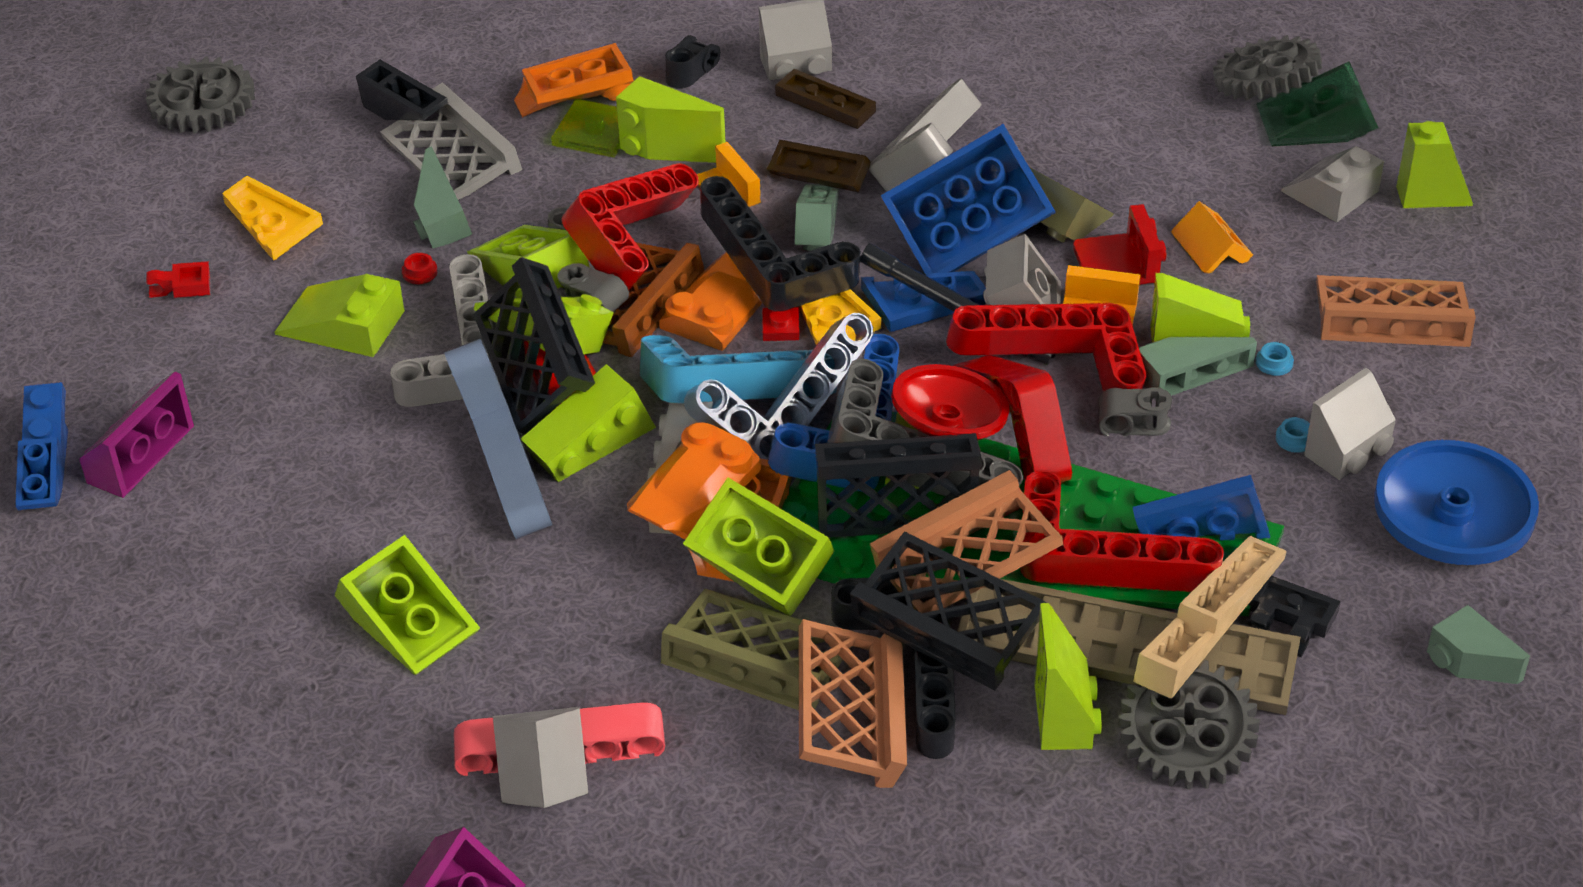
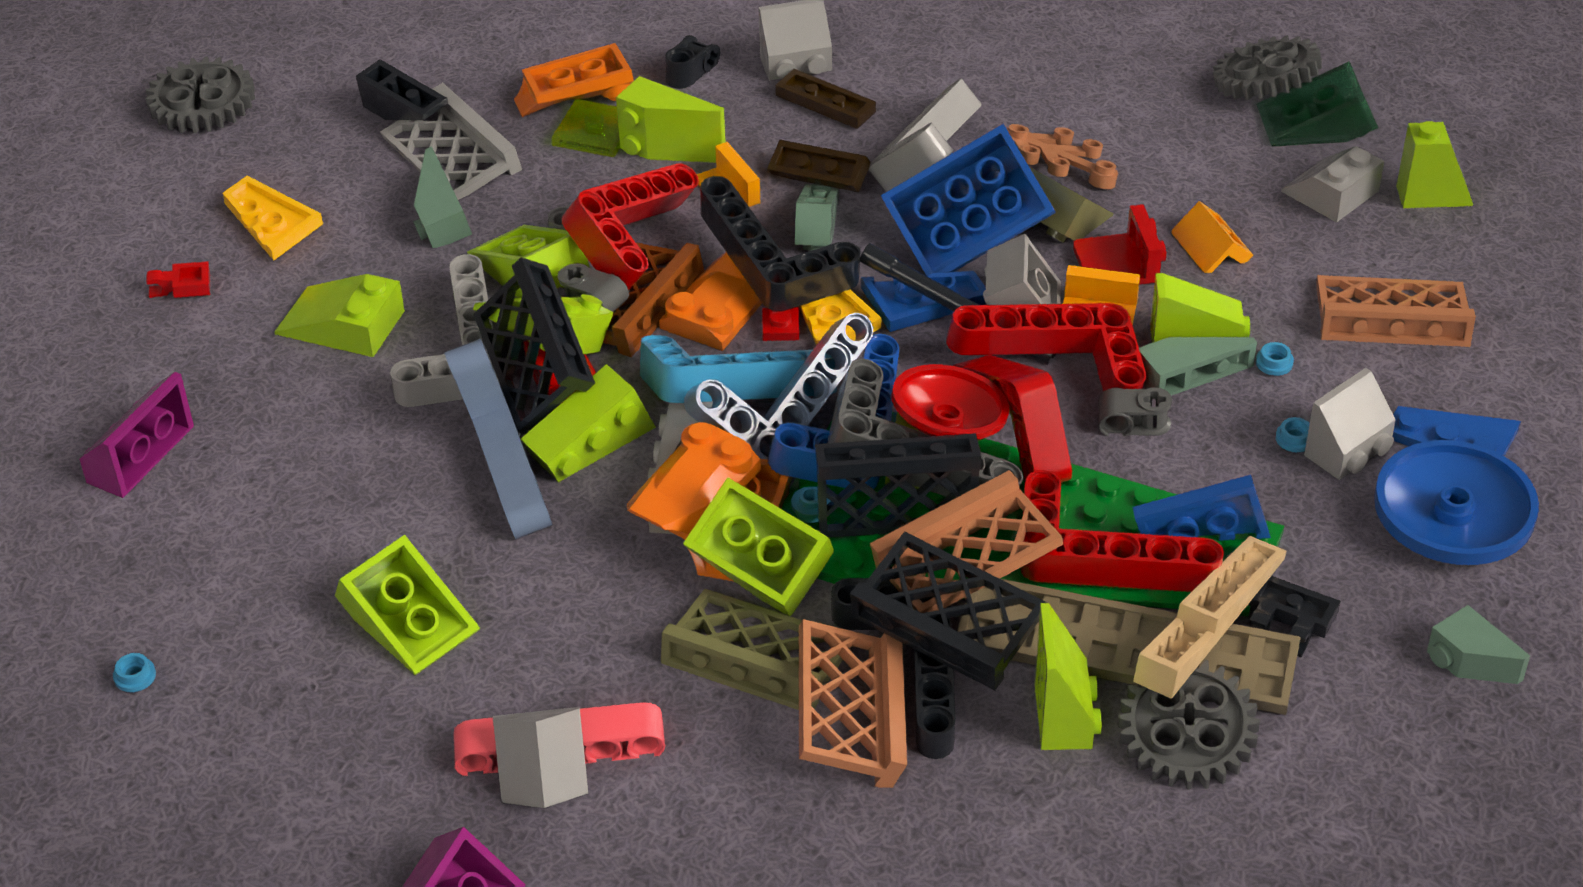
blue slope [16,382,68,510] -> none
red plate [402,253,438,284] -> none
none -> dark azure plate [113,653,156,692]
none -> dark azure plate [791,487,830,523]
none -> nougat plant [1006,124,1118,189]
none -> blue wing [1392,406,1521,456]

